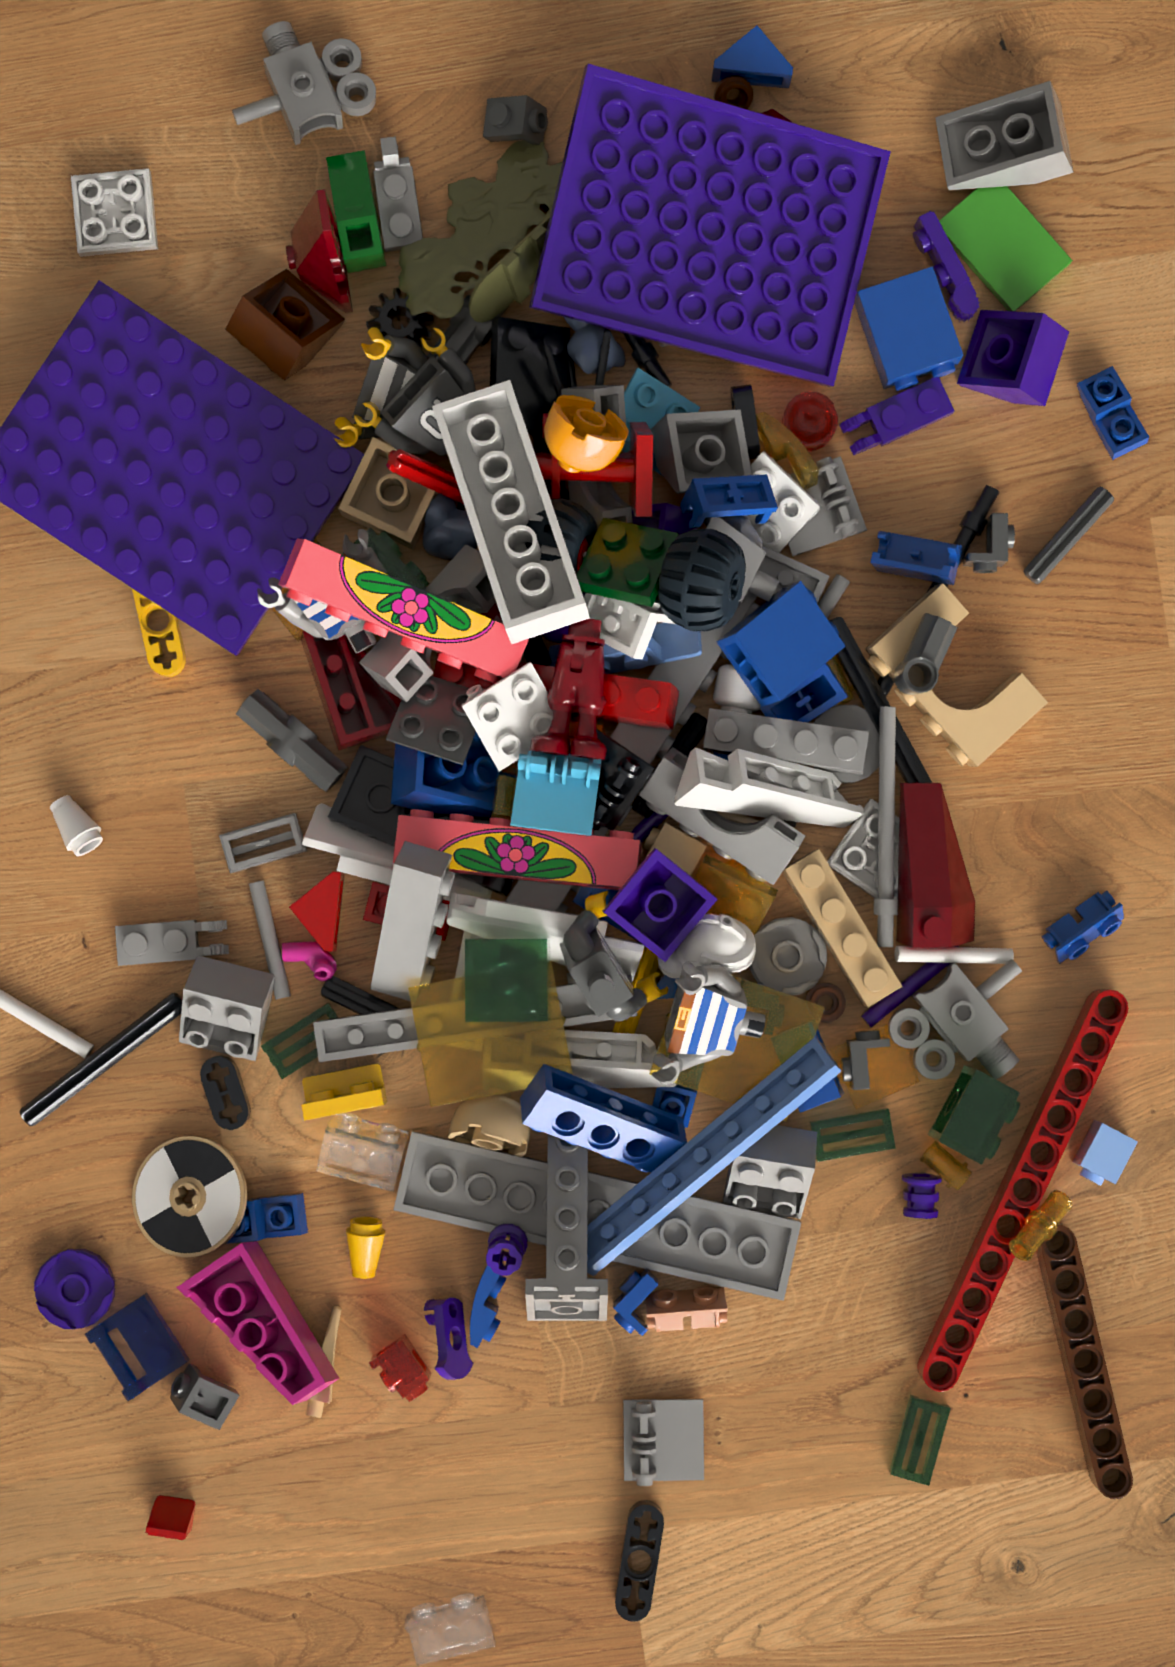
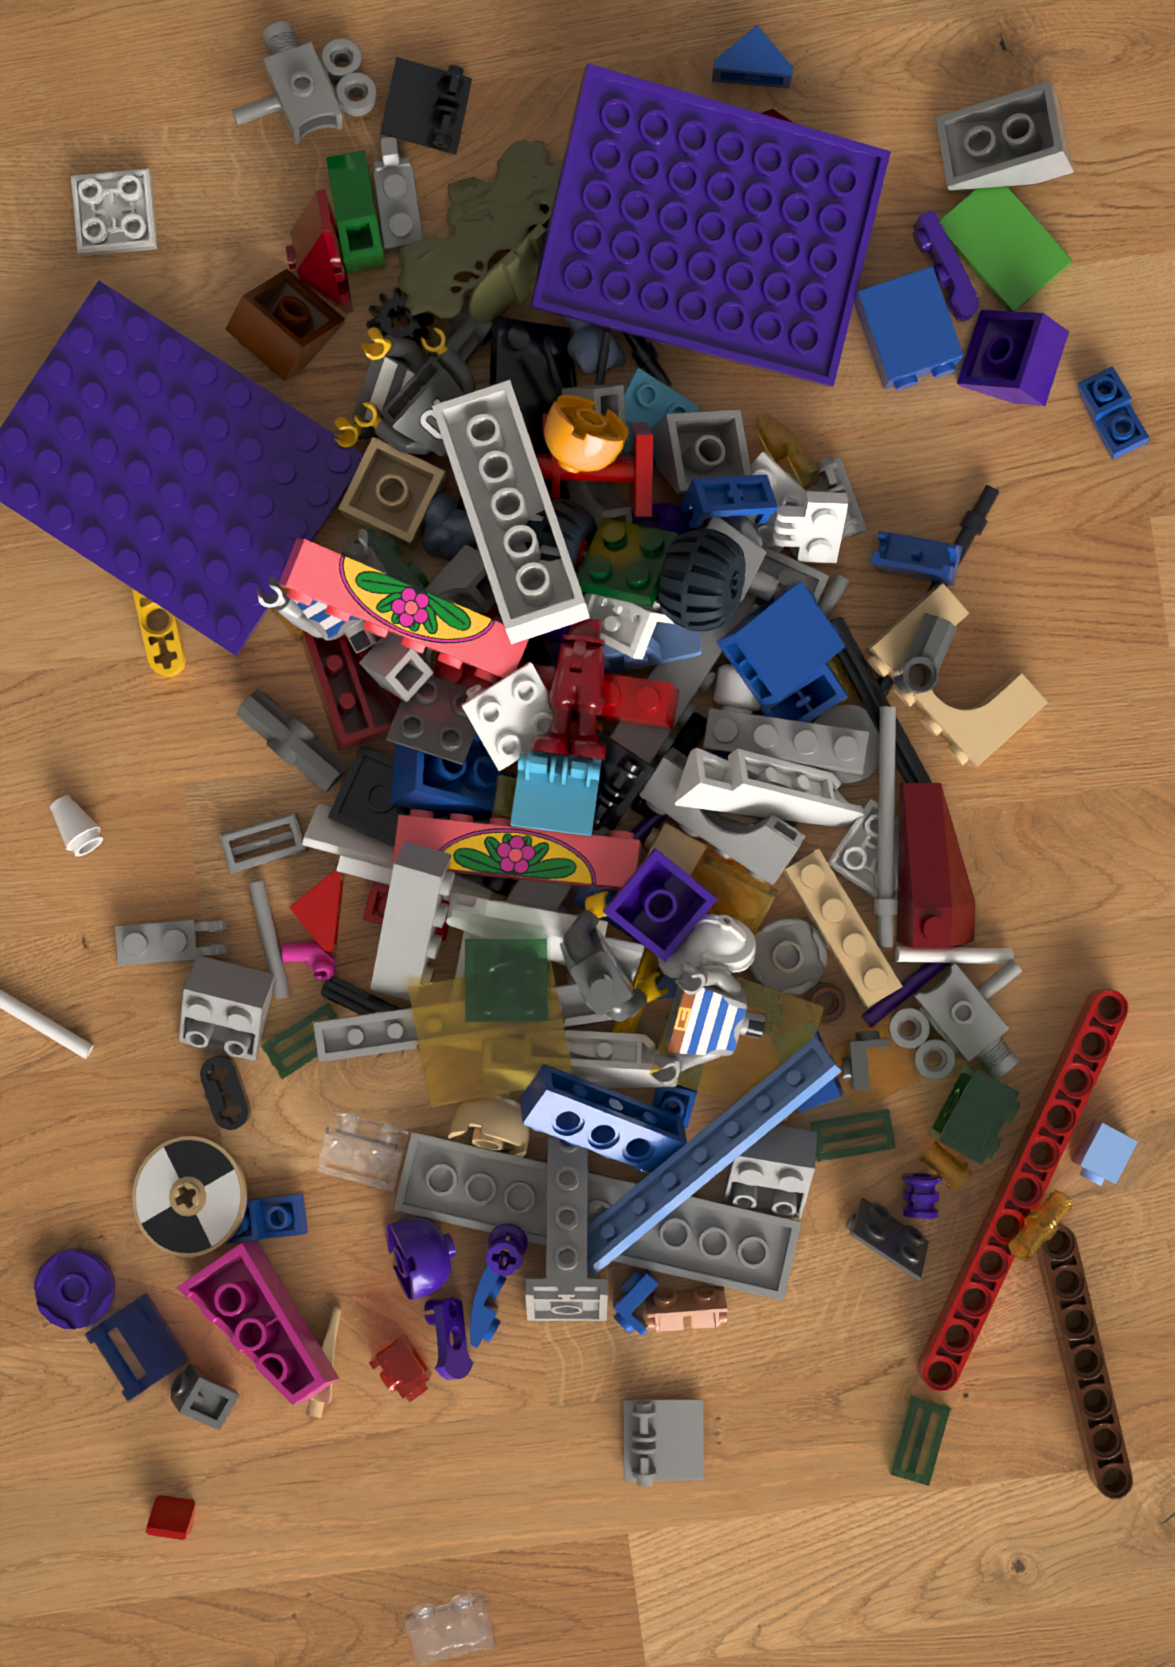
black axle [19,993,183,1126] -> none
yellow bracket [301,1063,388,1121] -> none
yellow cone [346,1216,386,1279] -> none
red axle [386,449,464,504] -> none
dark grey bracket [483,95,548,145] -> none
black beam [615,1500,664,1622] -> none
reddish brown plate [714,75,754,109] -> none
black beam [730,384,760,460] -> none
clear red wheel [781,392,838,452] -> none
dark purple hinge [839,377,955,455] -> none
dark grey bracket [963,513,1015,573] -> none
dark grey axle [1024,486,1114,584] -> none
blue hinge [1042,891,1124,964] -> none
none -> black hinge [380,57,472,155]
none -> dark purple cylinder [385,1217,456,1300]
none -> white hinge [772,491,848,563]
none -> dark grey hinge [845,1197,929,1281]

